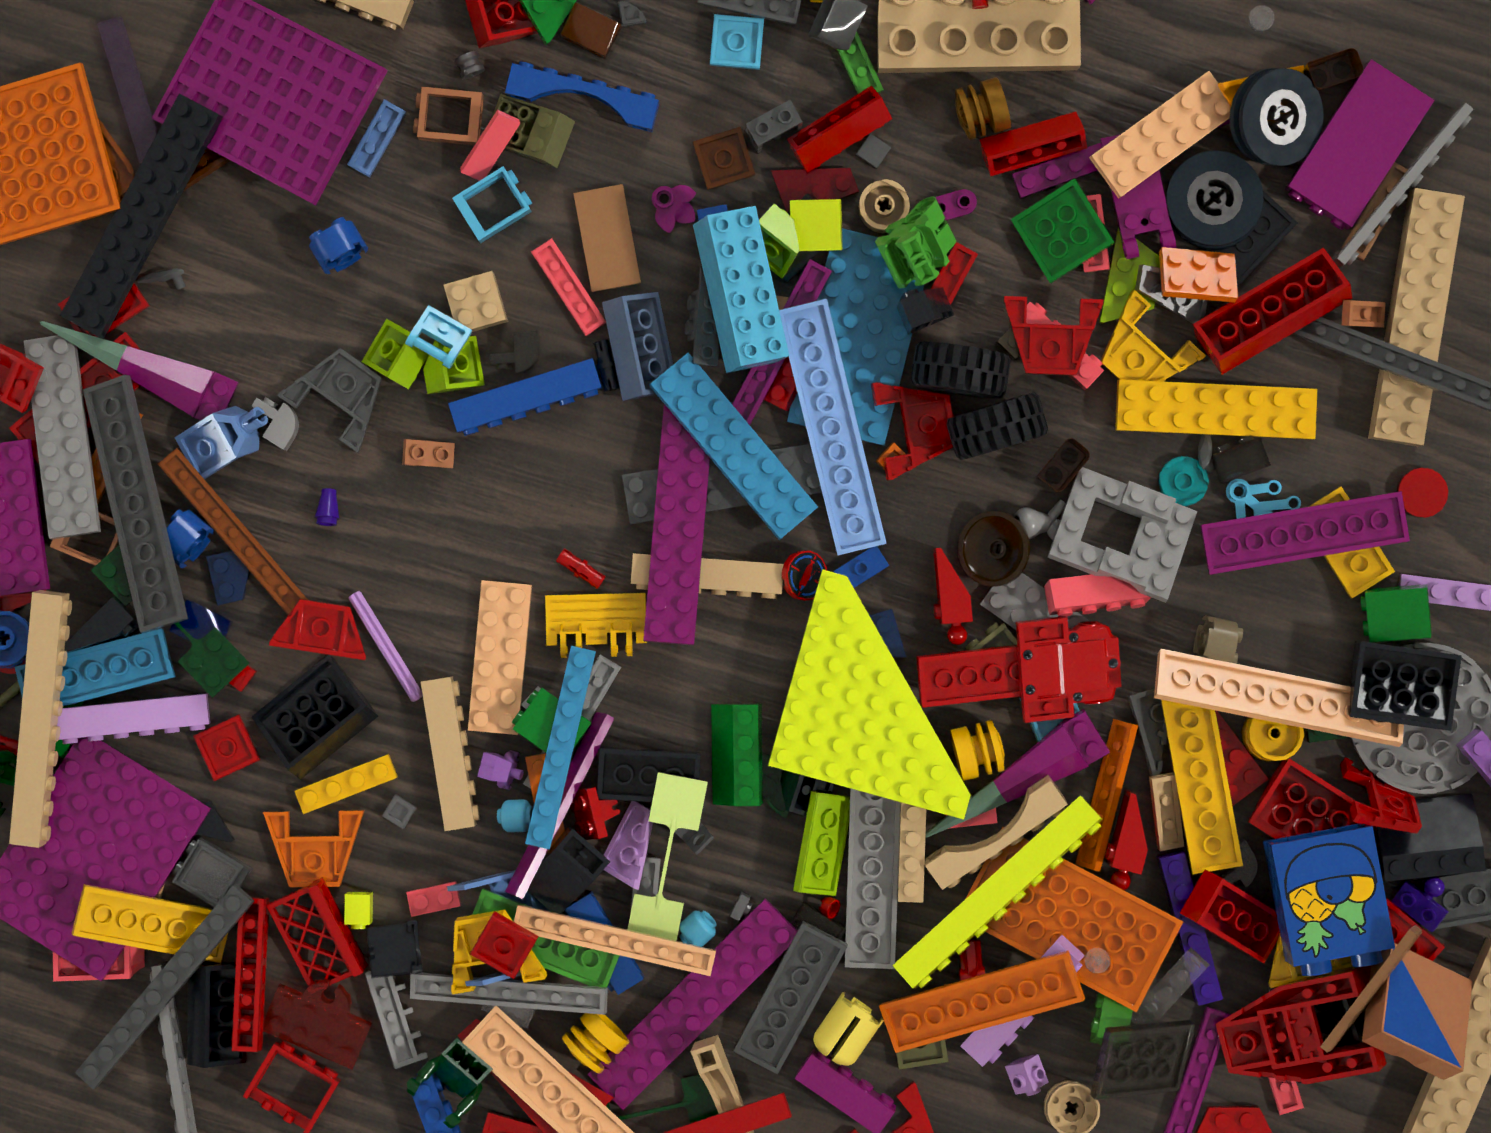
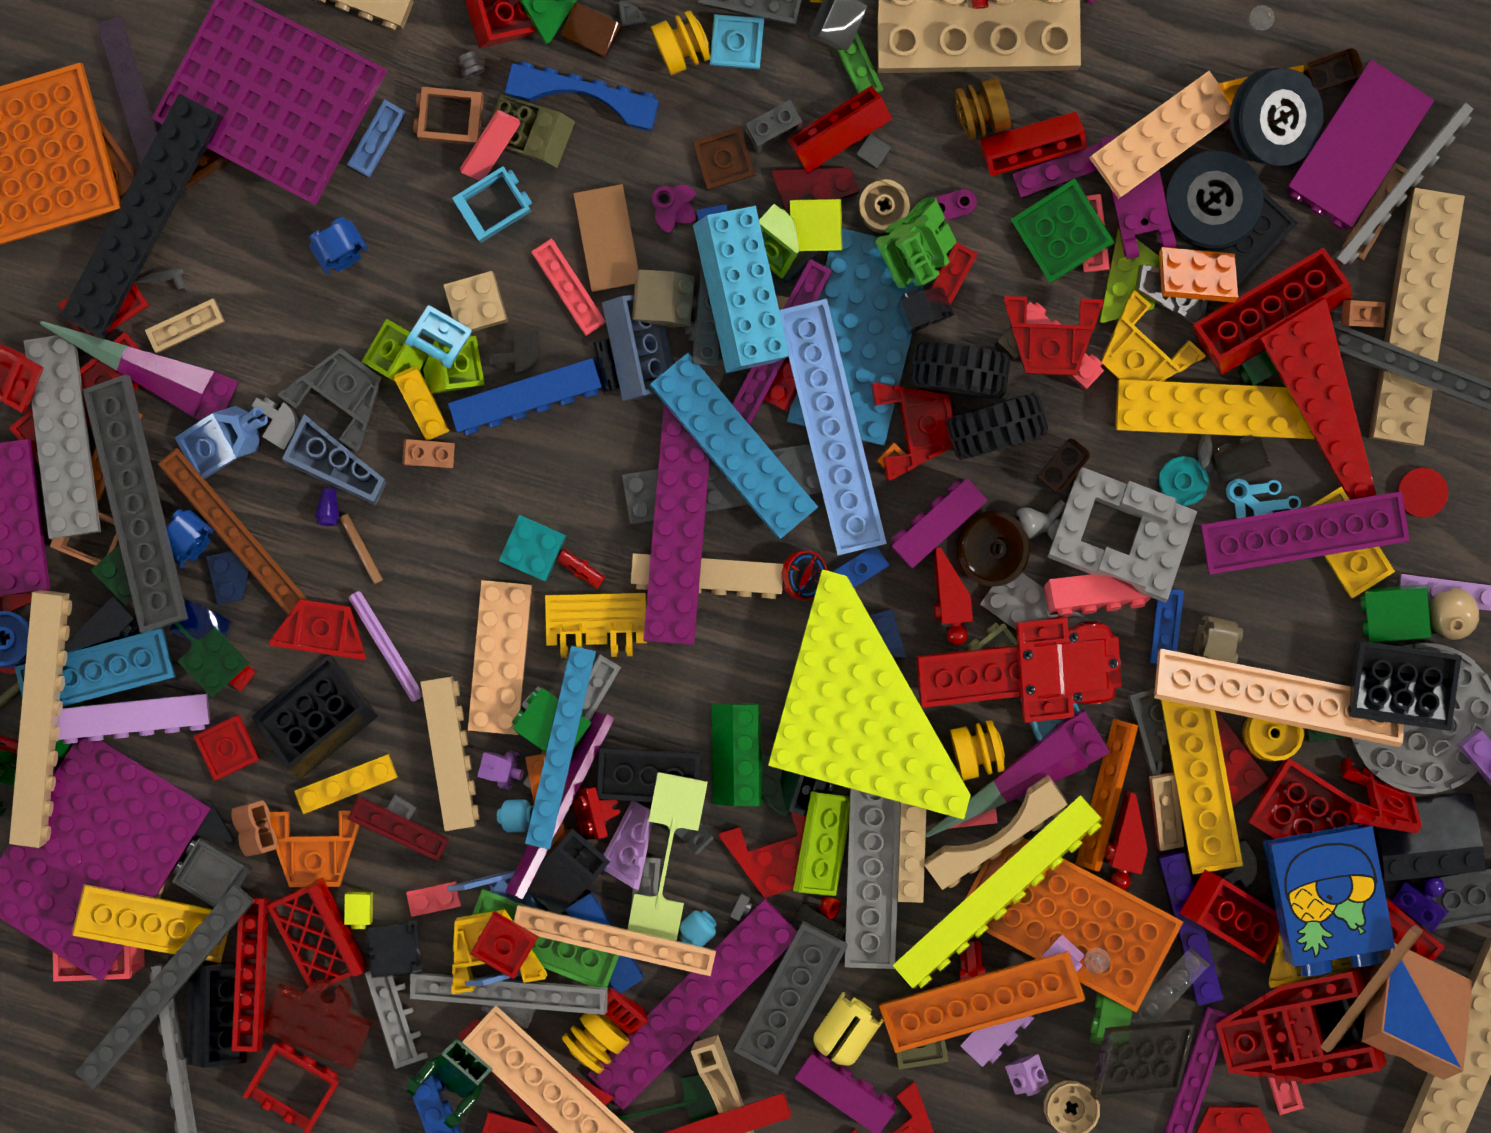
none -> tan plate [145,299,225,353]
none -> nougat brick [232,800,277,857]
none -> sand blue wedge [282,414,387,506]
none -> medium nougat bar [340,514,383,585]
none -> dark red tile [347,795,449,862]
none -> yellow plate [394,365,449,441]
none -> teal brick [499,515,567,581]
none -> red slope [605,987,648,1035]
none -> dark tan slope [632,270,695,329]
none -> yellow wheel [651,10,711,76]
none -> red wing [719,812,807,898]
none -> magenta brick [890,478,988,569]
none -> blue plate [1149,589,1184,663]
none -> dark green brick [1238,350,1277,386]
none -> red wing [1258,298,1376,500]
none -> tan cylinder [1429,588,1479,640]

